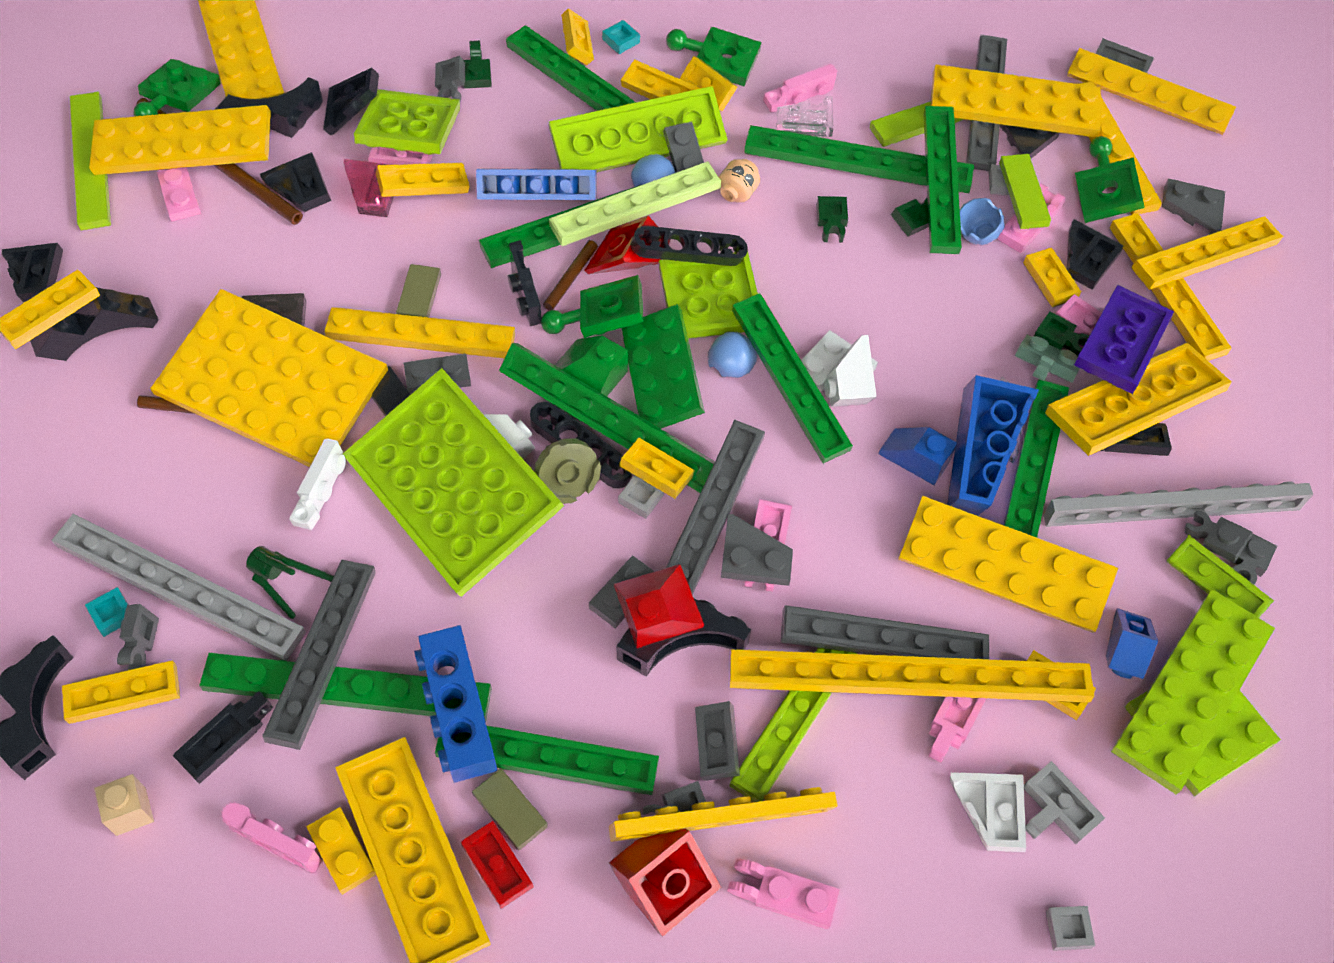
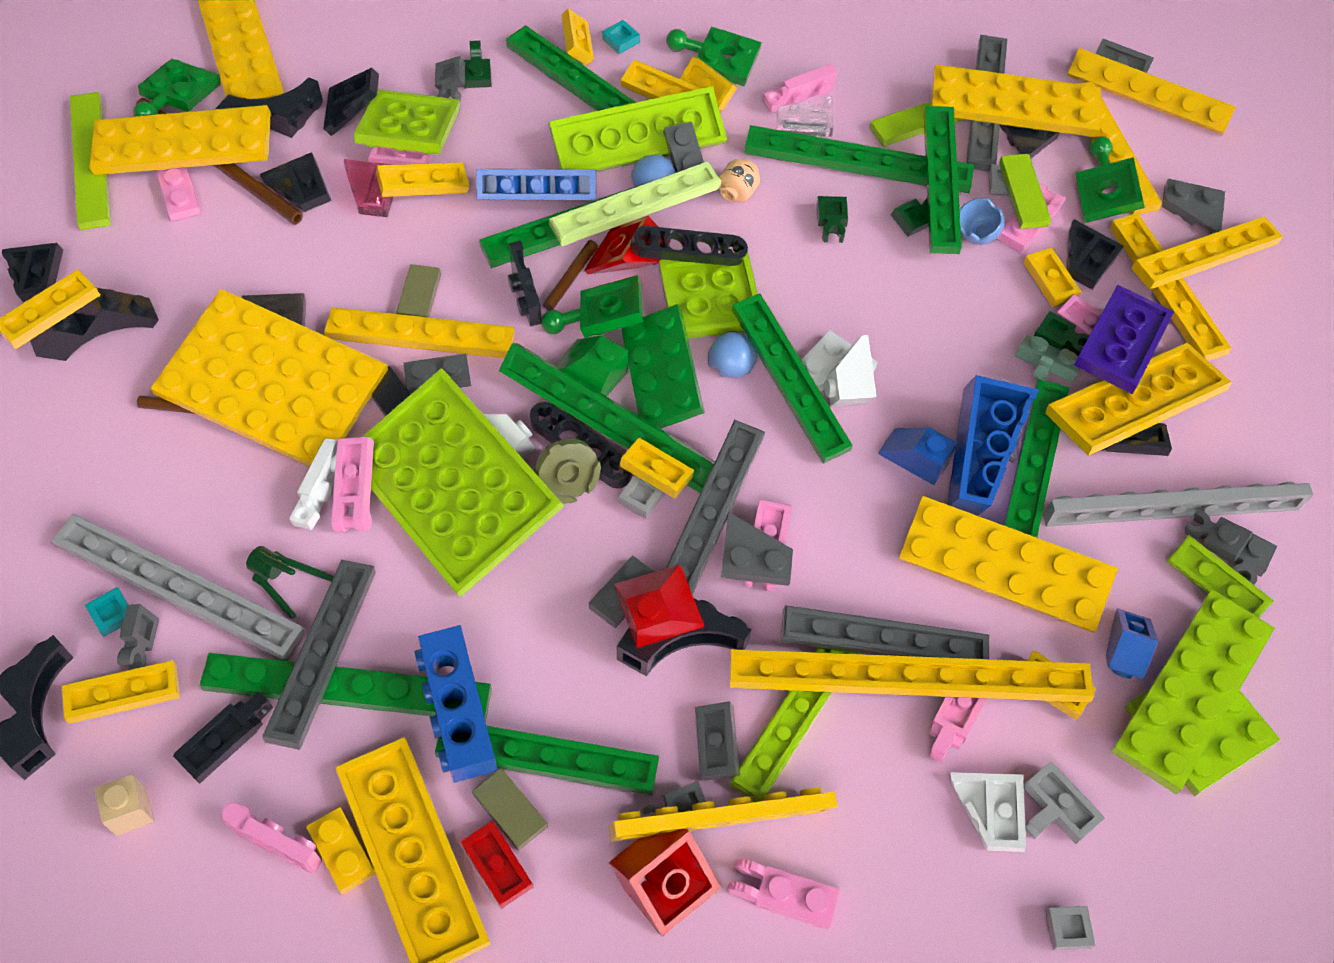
none -> bright pink plate [332,437,374,532]

